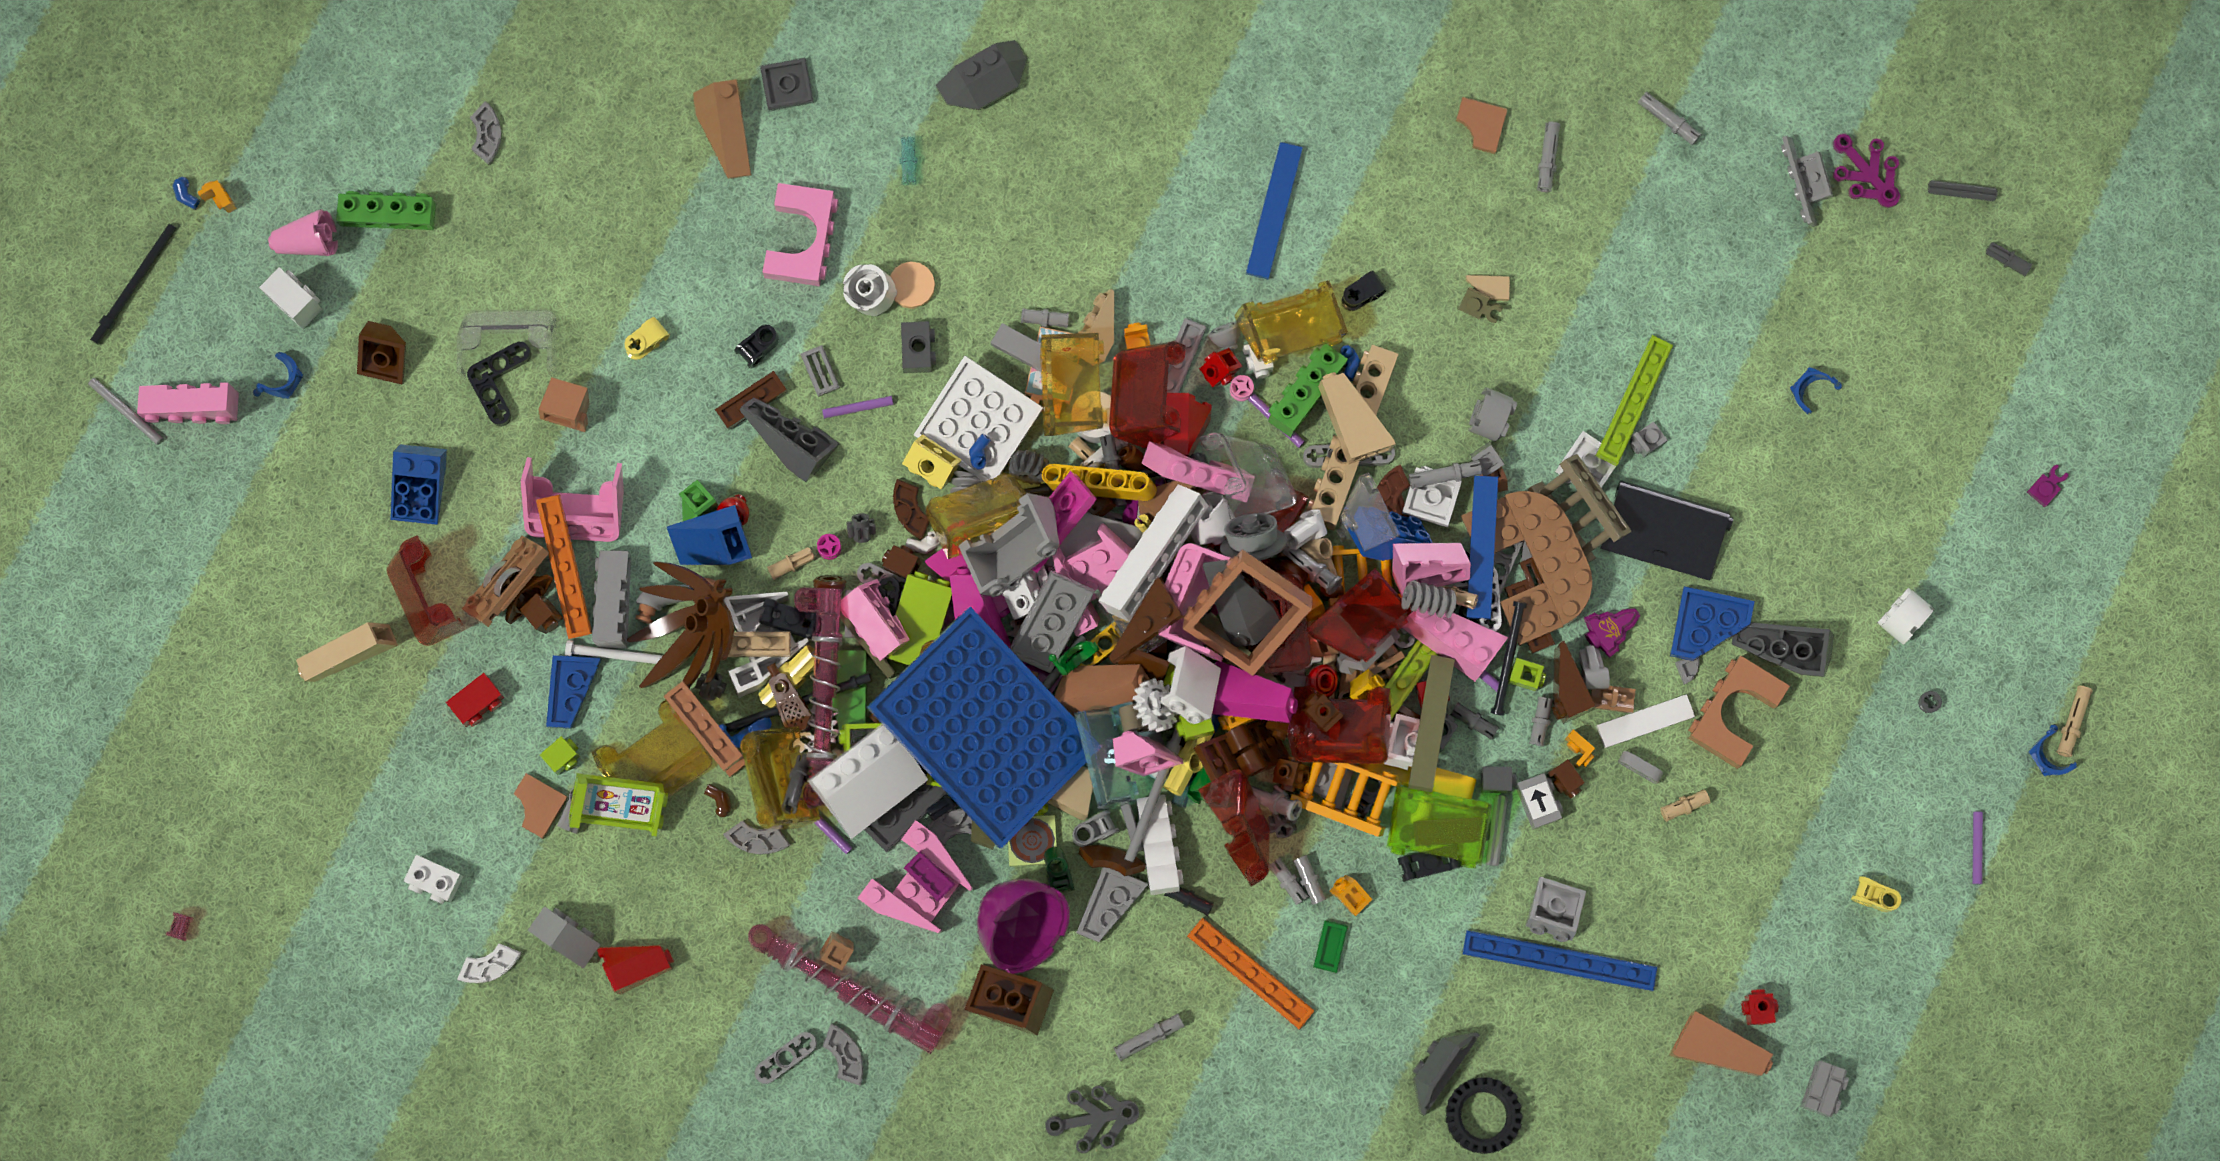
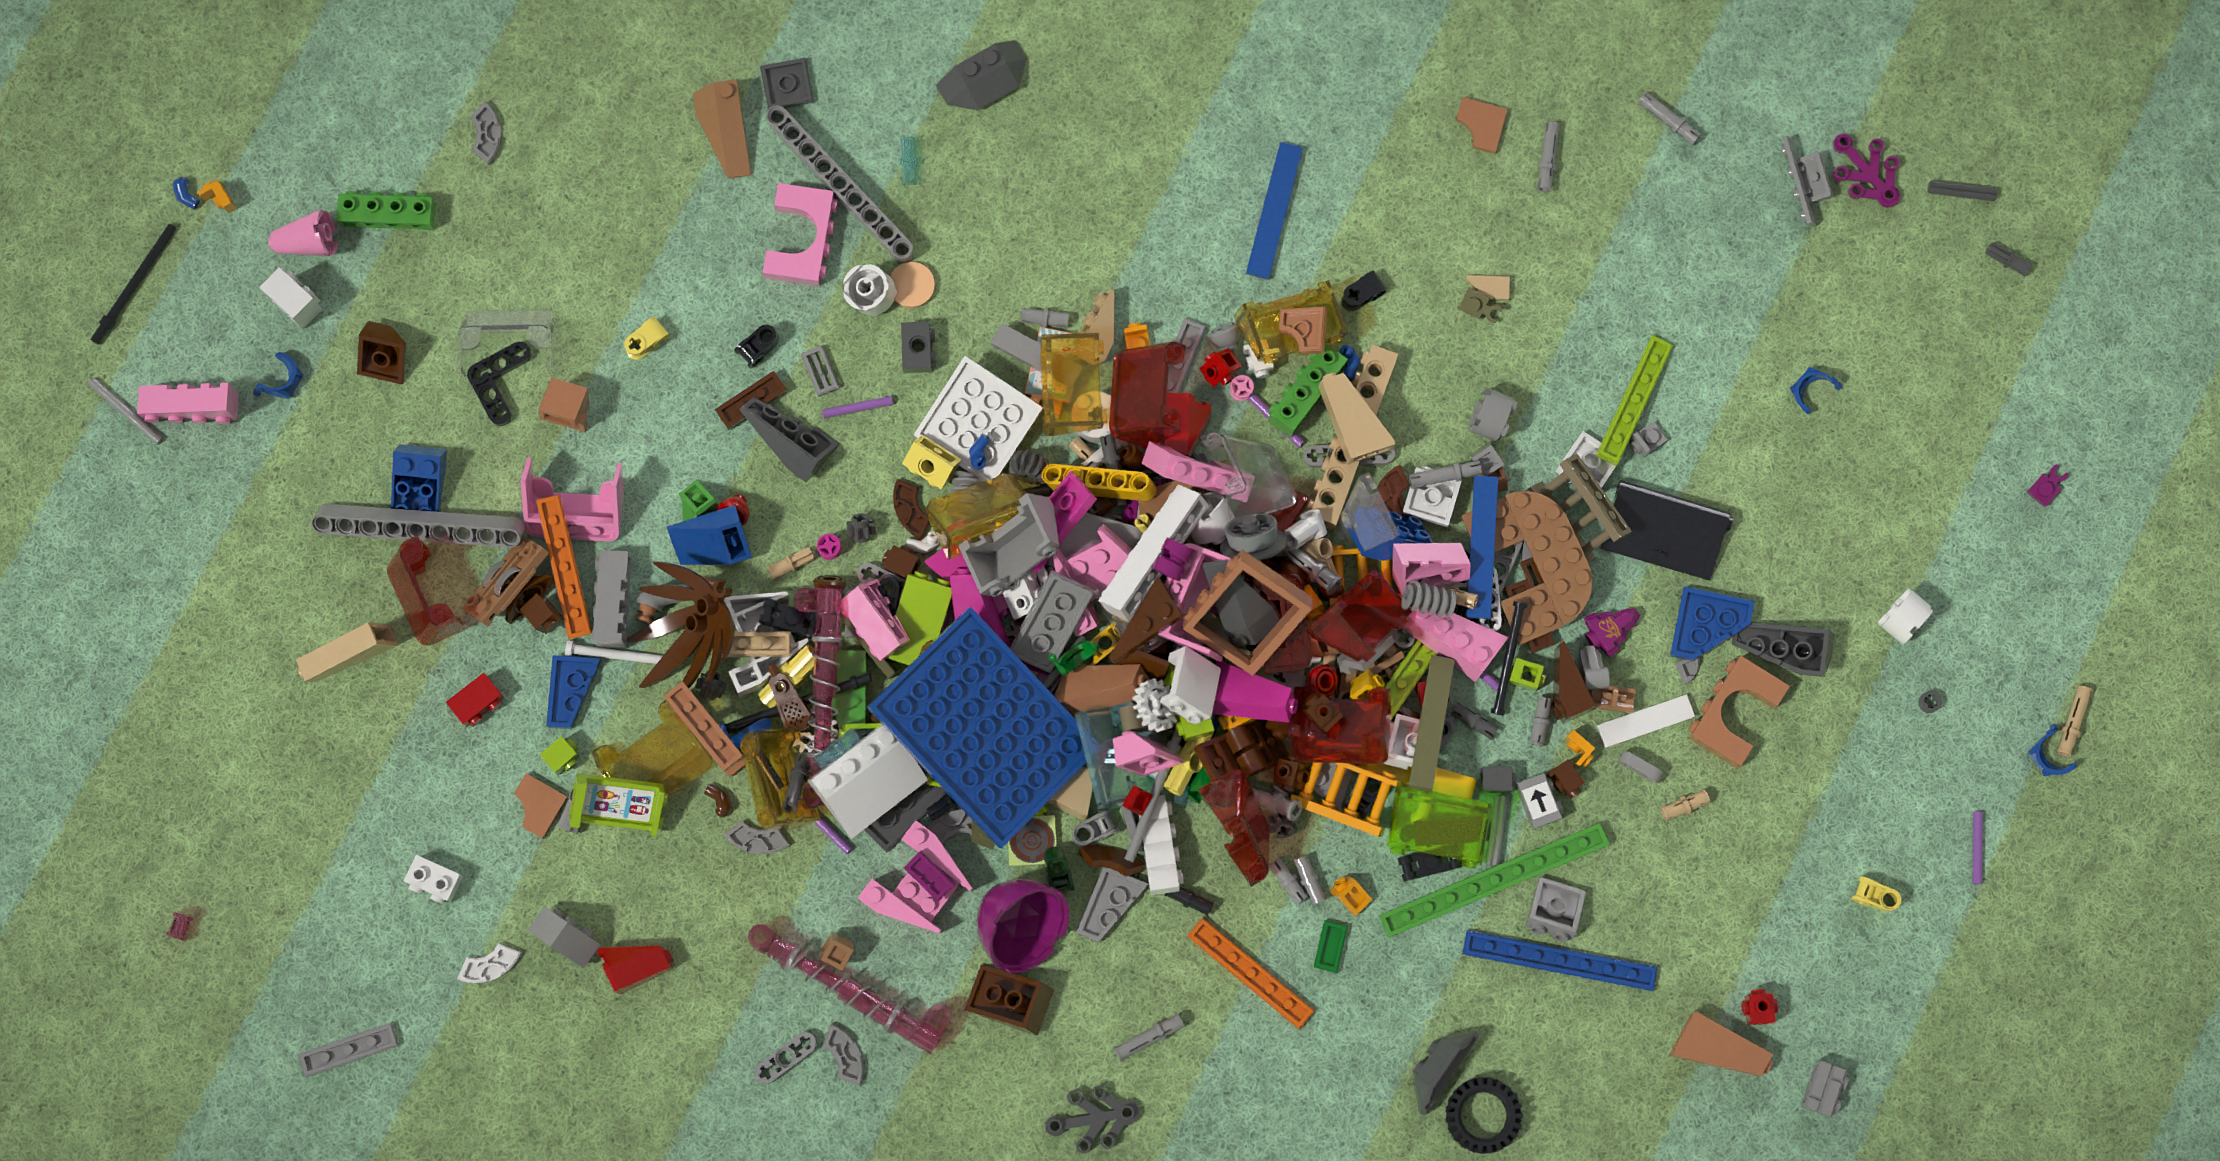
none -> light grey tile [298,1022,400,1078]
none -> light grey beam [311,504,526,547]
none -> black sticker [754,747,784,791]
none -> light grey beam [767,106,914,264]
none -> clear light blue pin [813,728,861,770]
none -> red tile [1122,785,1153,816]
none -> magenta wheel [1152,537,1195,582]
none -> nougat tile [1279,307,1328,355]
none -> bright green plate [1379,823,1610,938]

